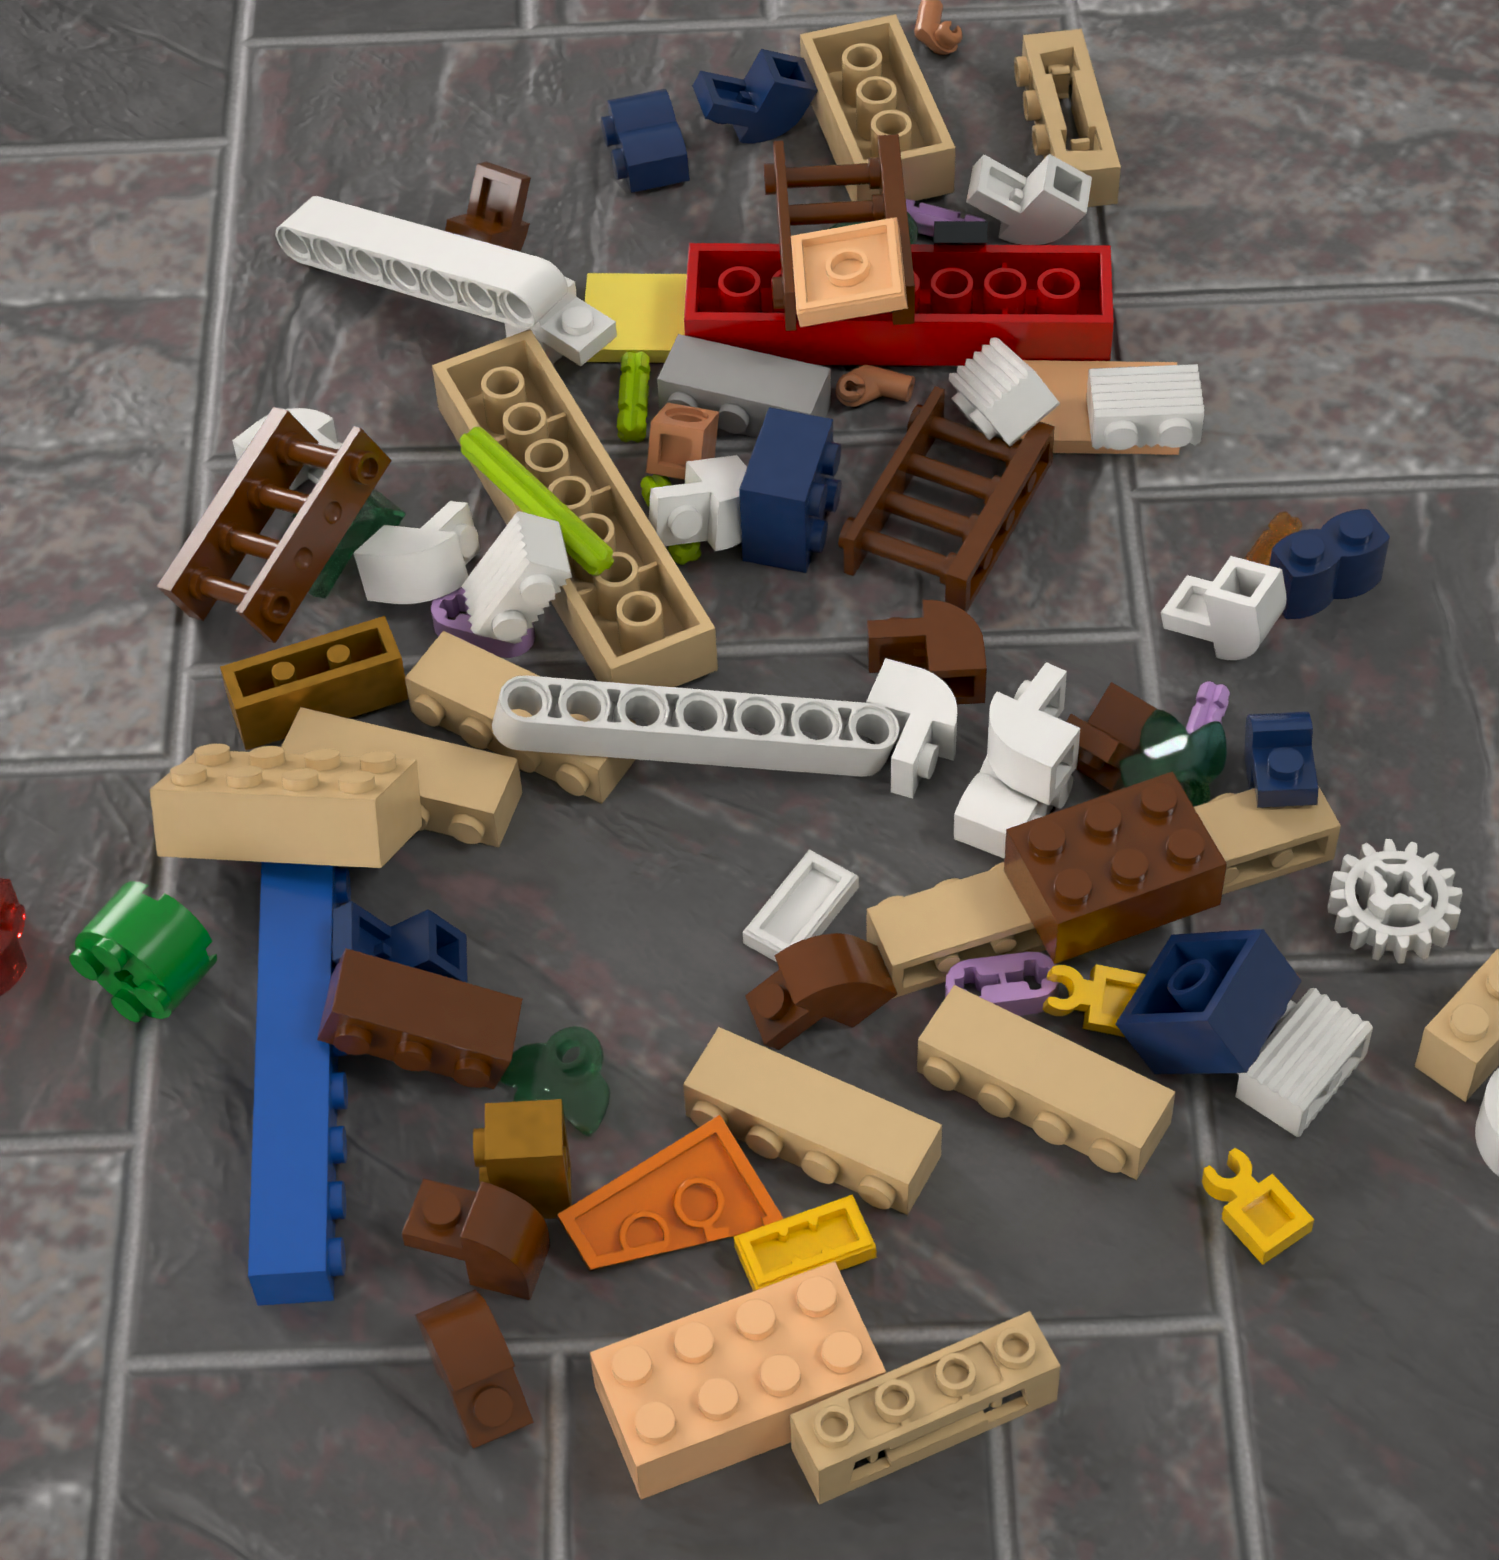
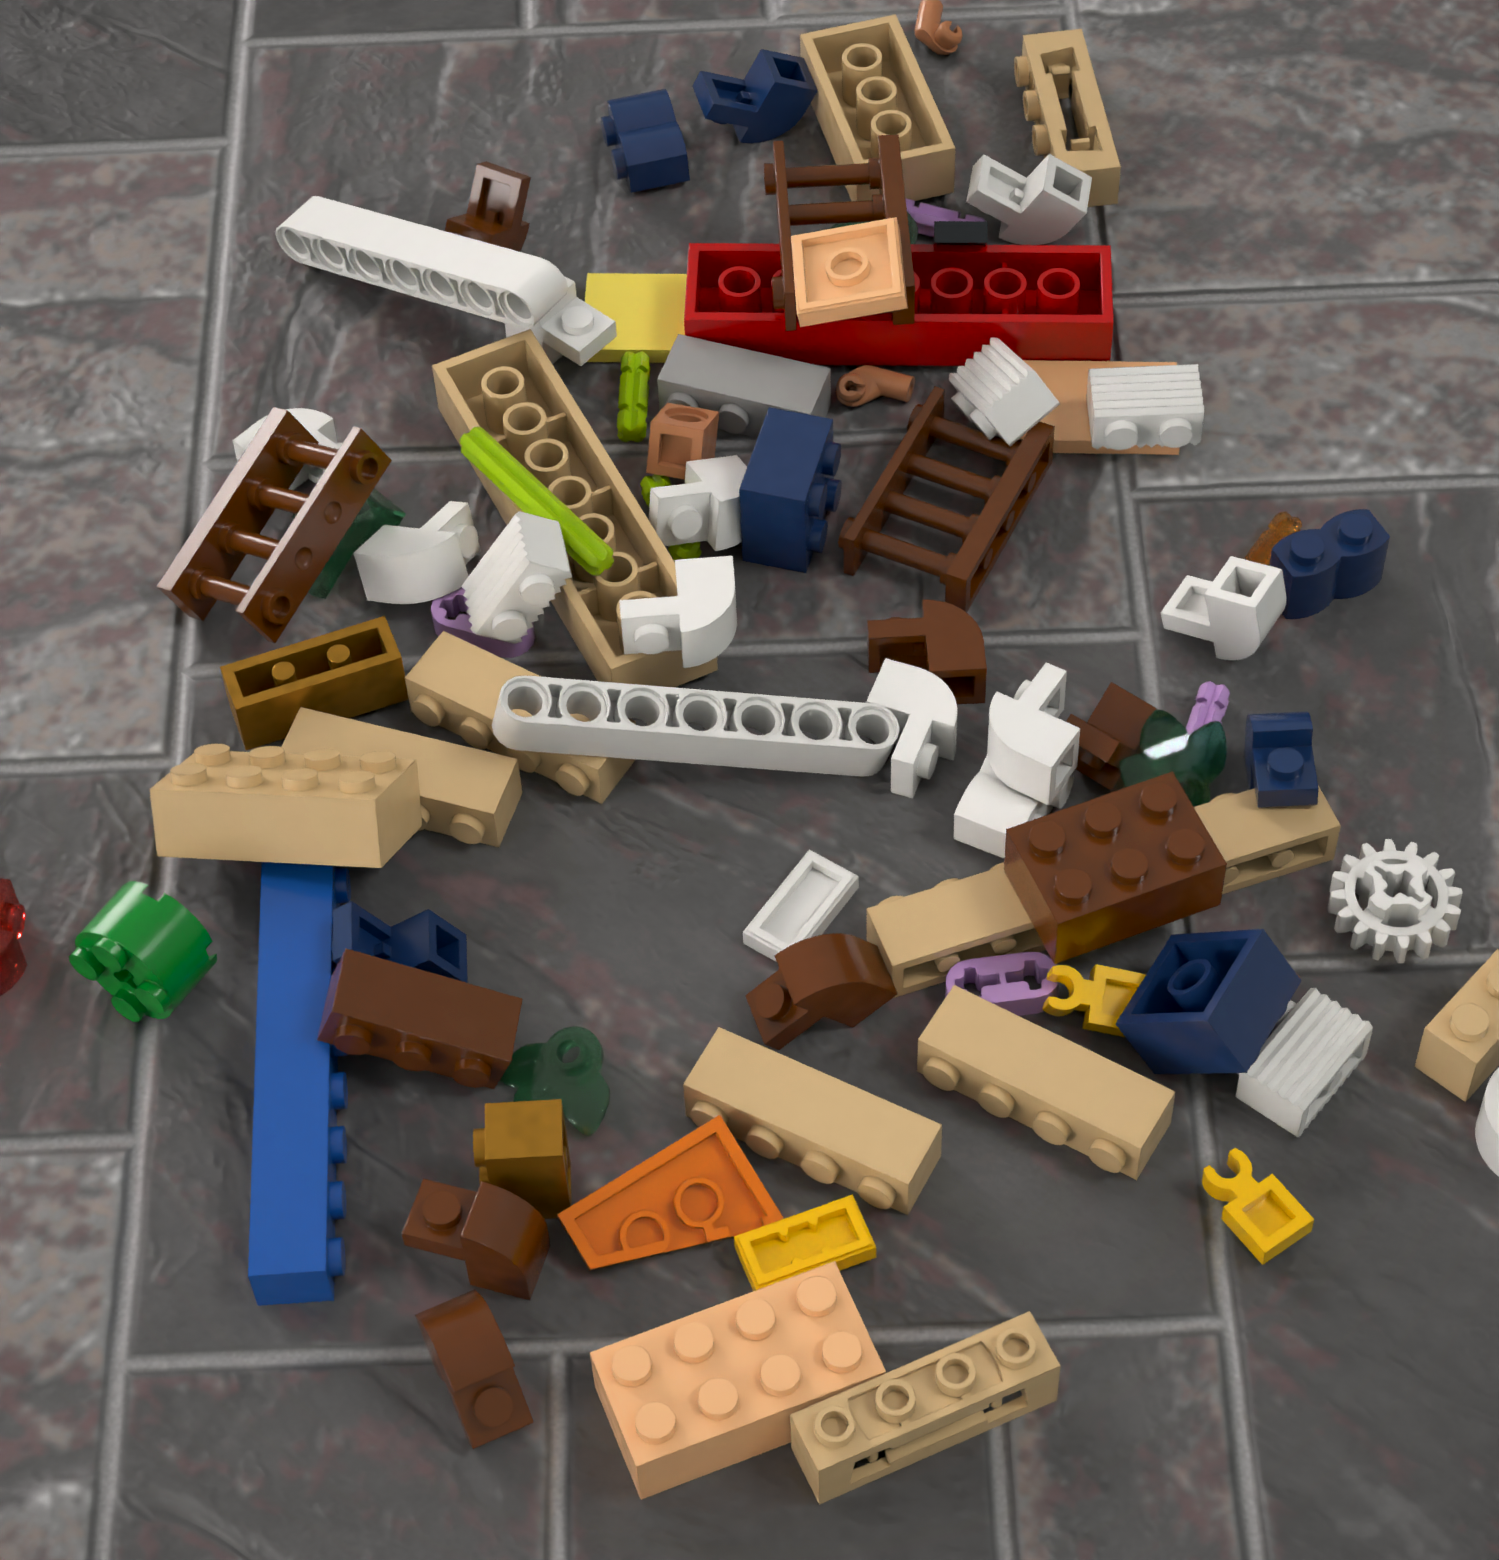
none -> white brick [620,556,737,668]

